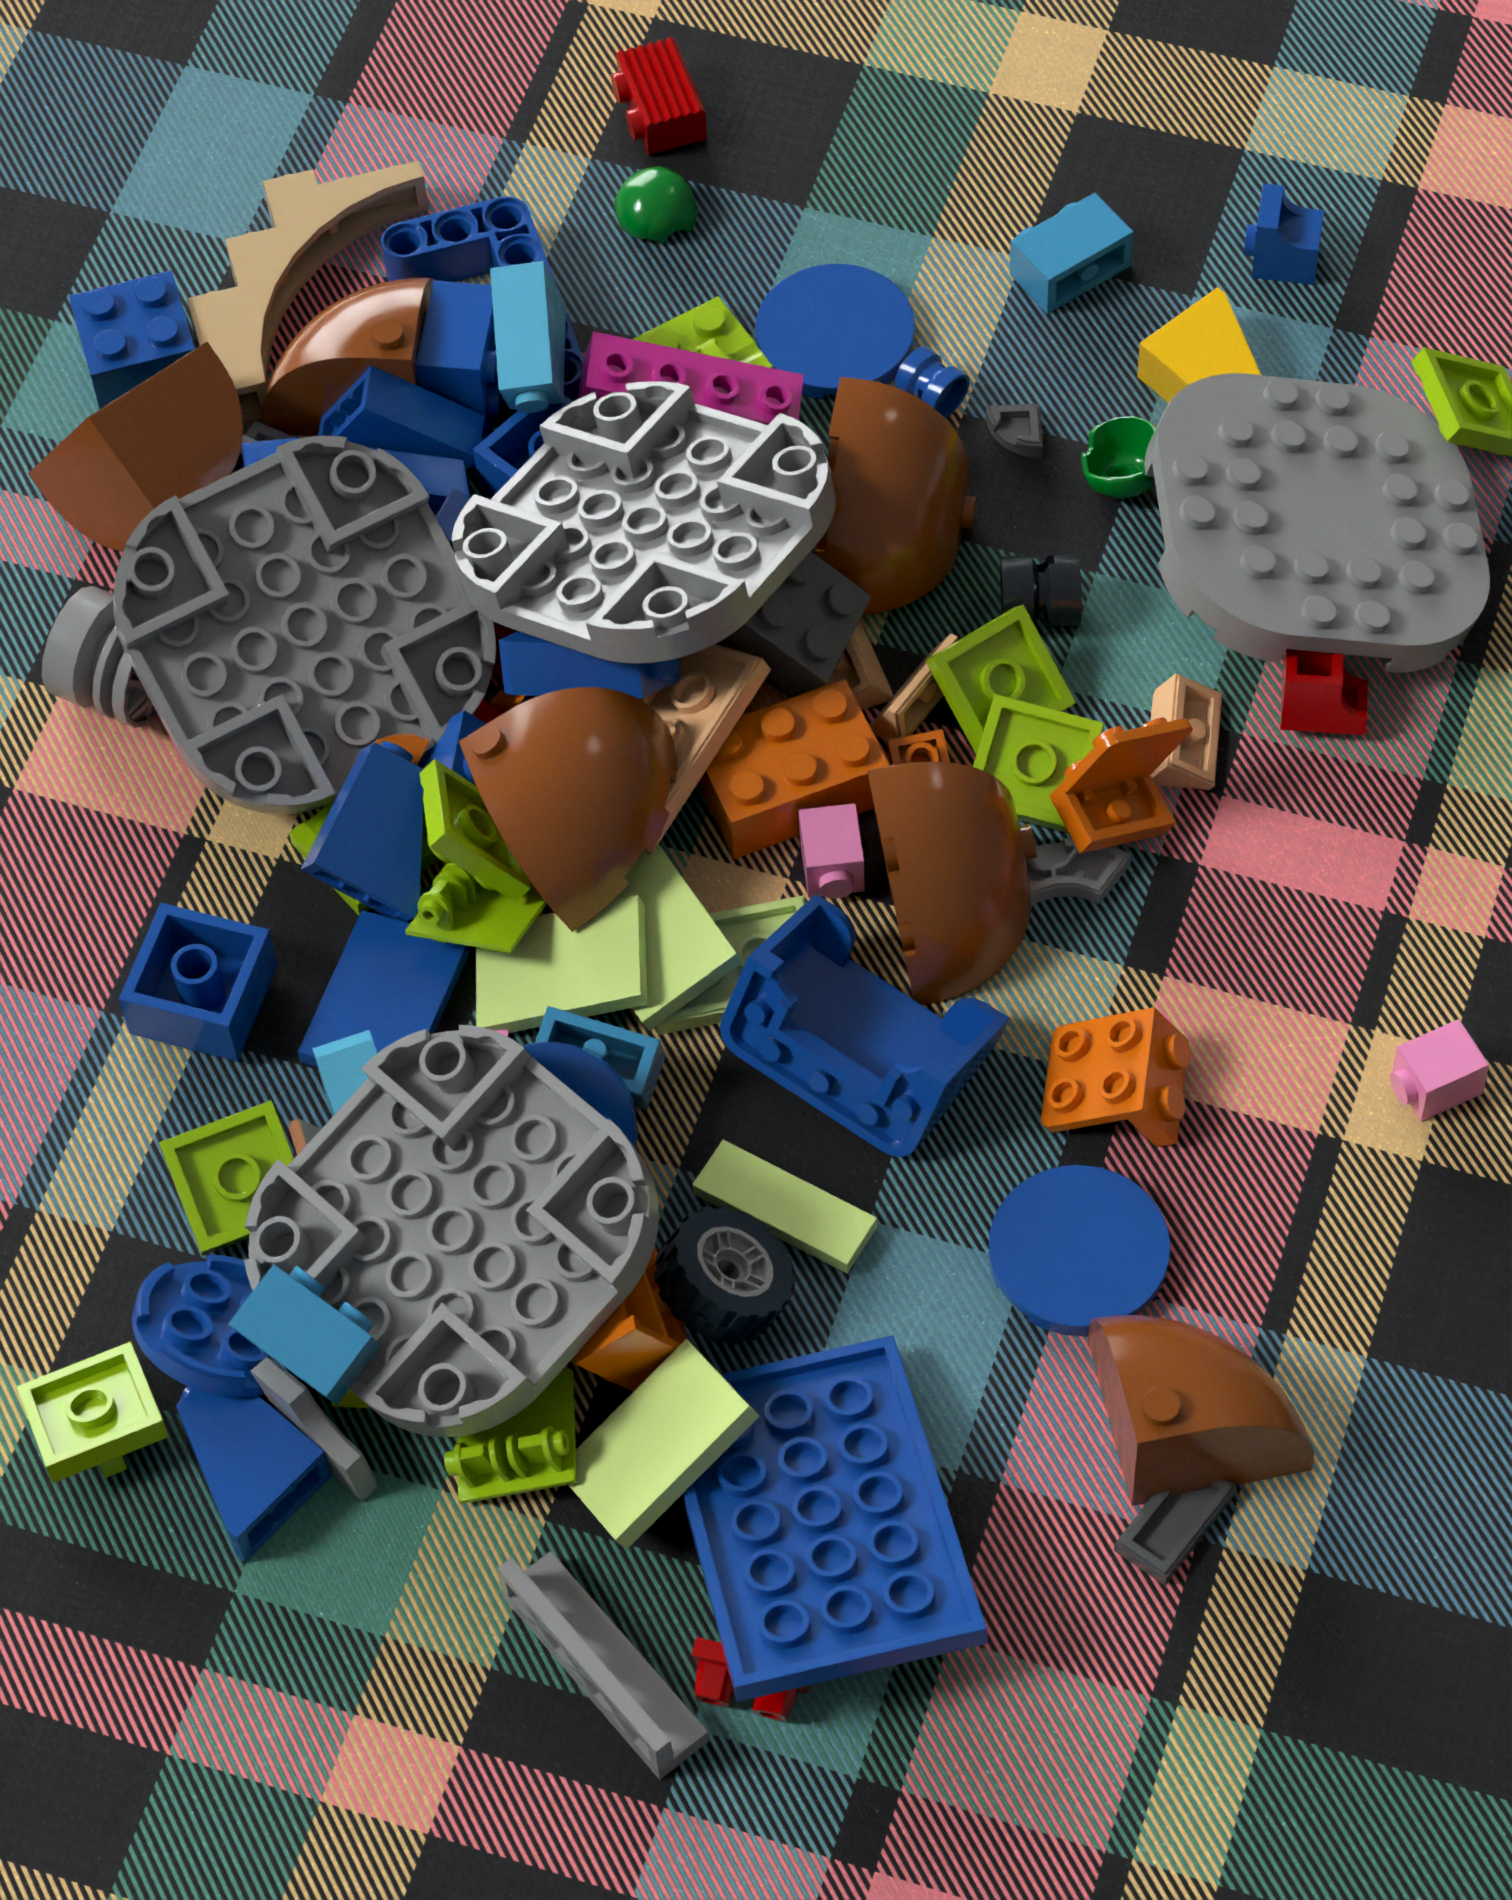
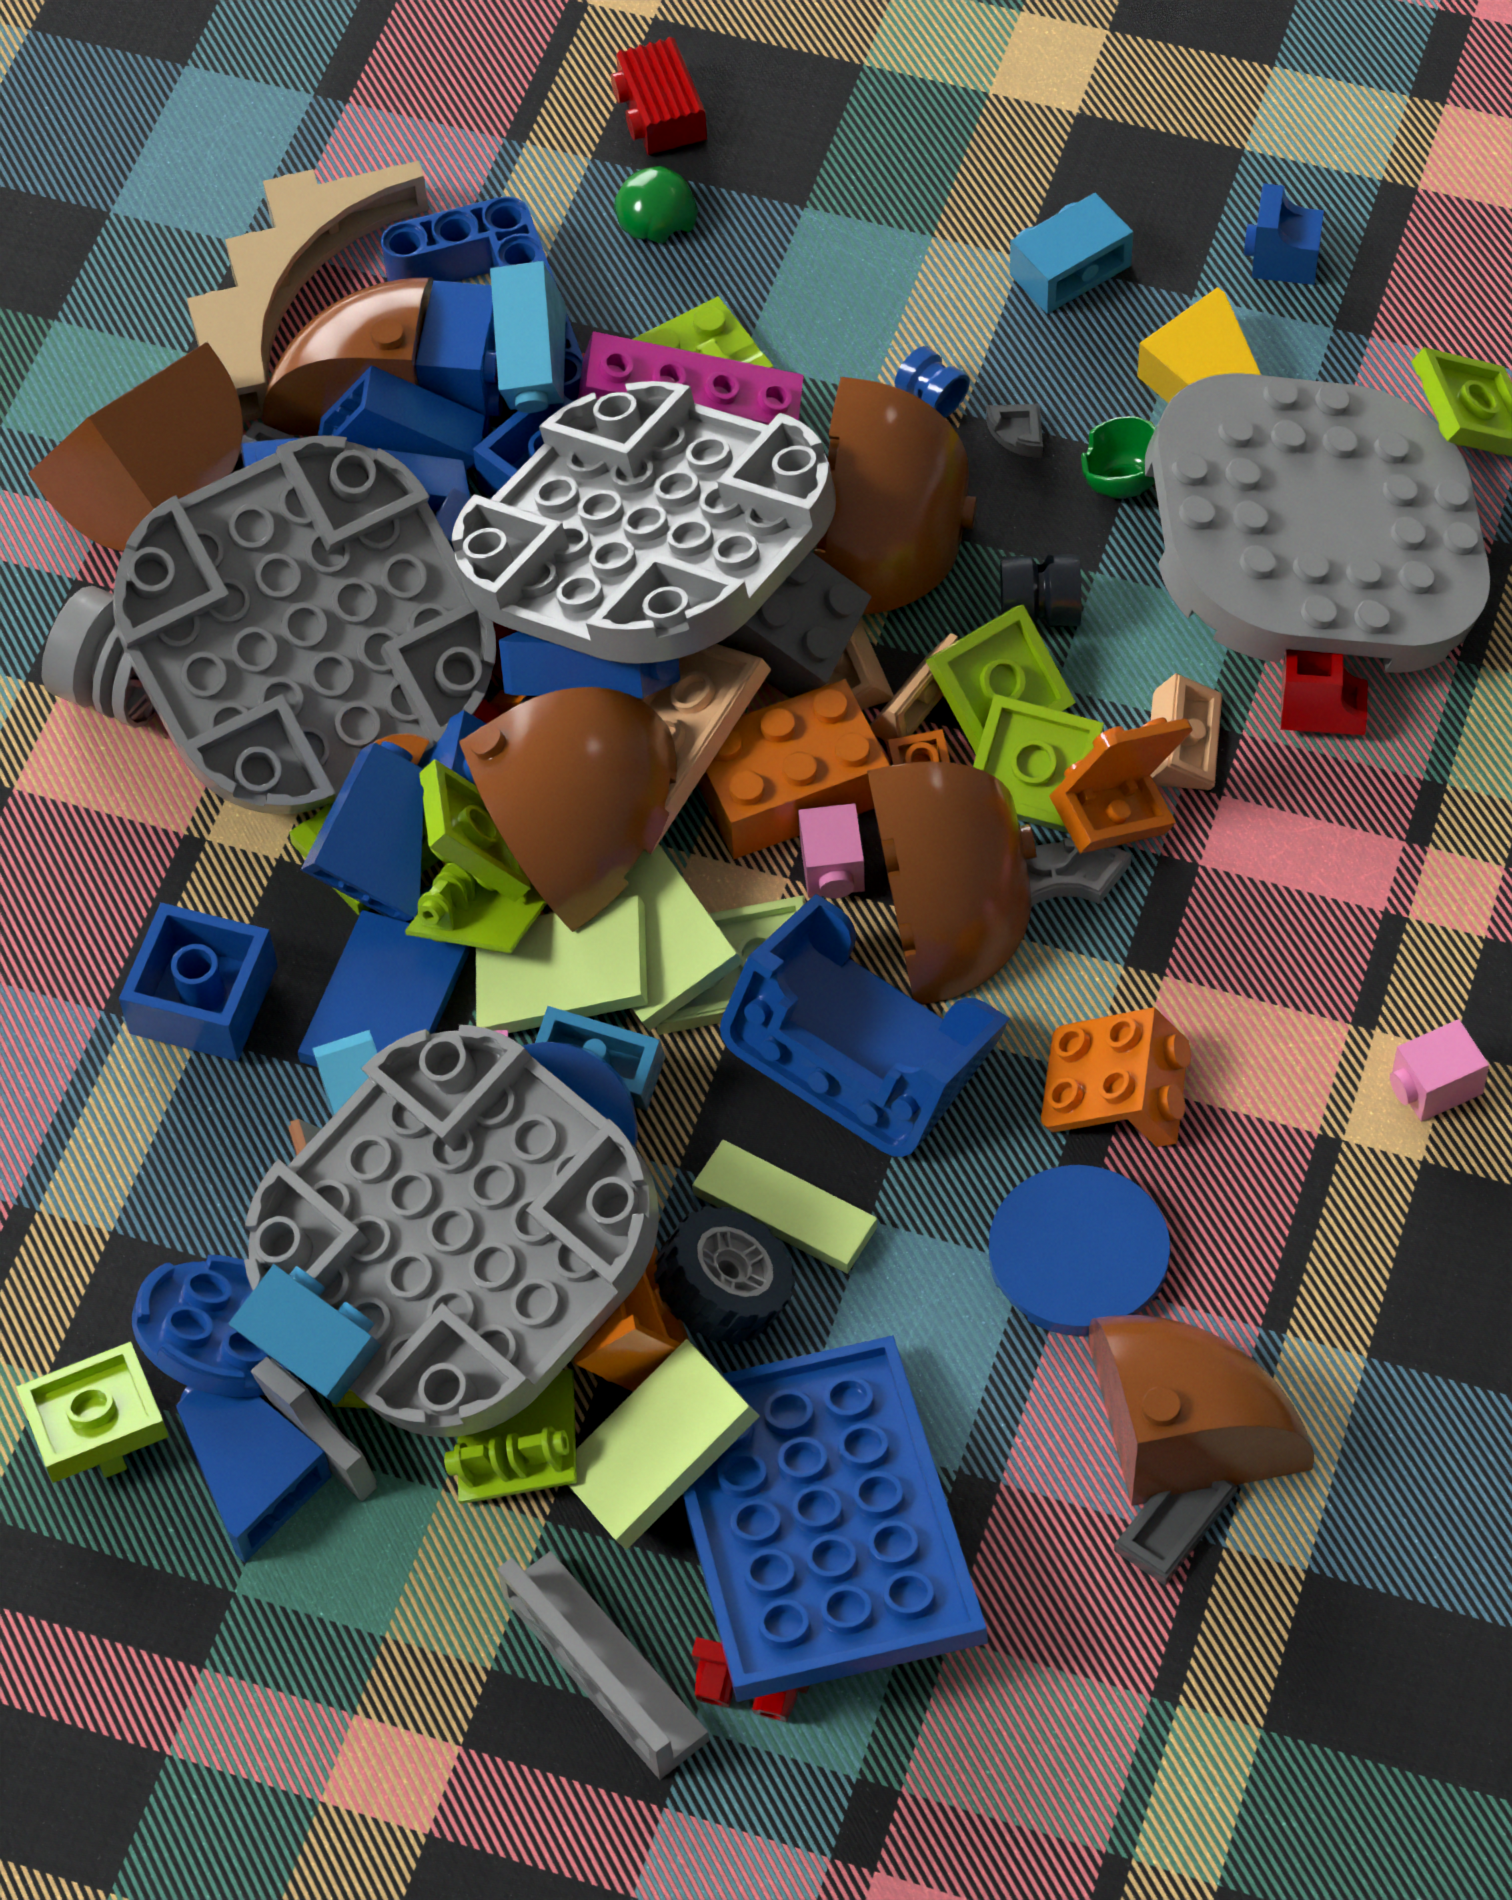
blue brick [69,270,195,410] -> none
lime hinge [159,1100,294,1256] -> none
blue tile [756,264,915,399] -> none

